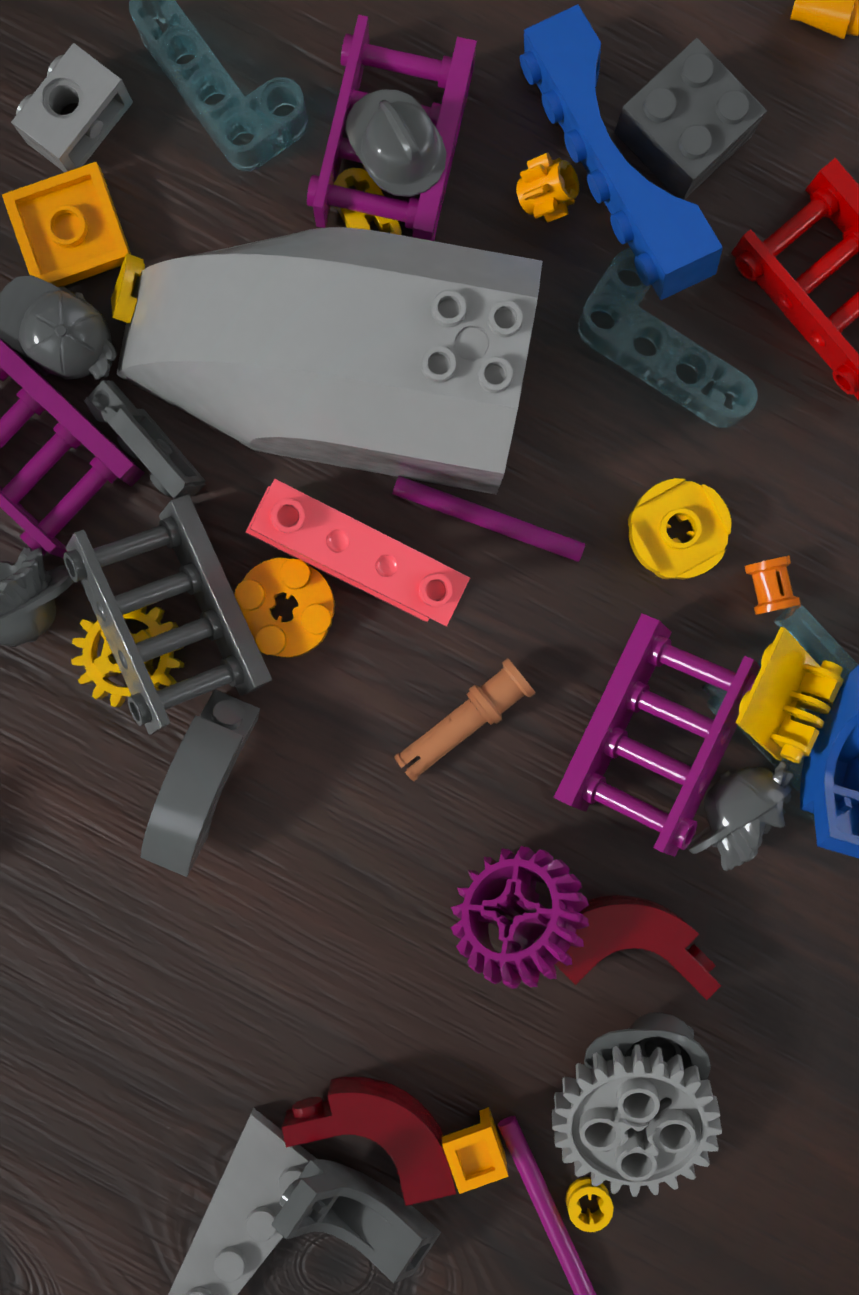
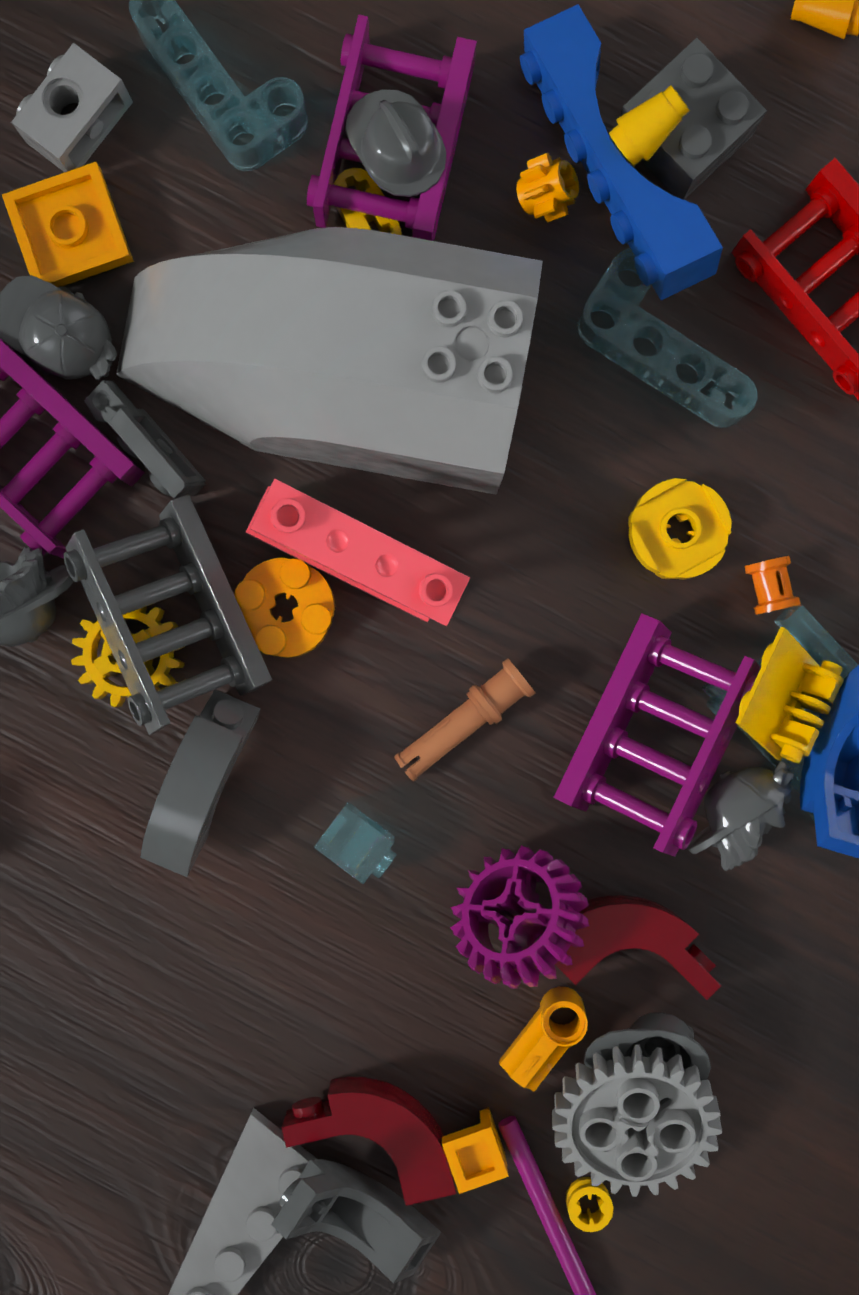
yellow tile [111,253,145,324] -> none
magenta bar [392,476,585,562] -> none
none -> clear light blue brick [314,801,397,884]
none -> light orange piece [499,986,588,1091]
none -> yellow cone [609,85,690,166]

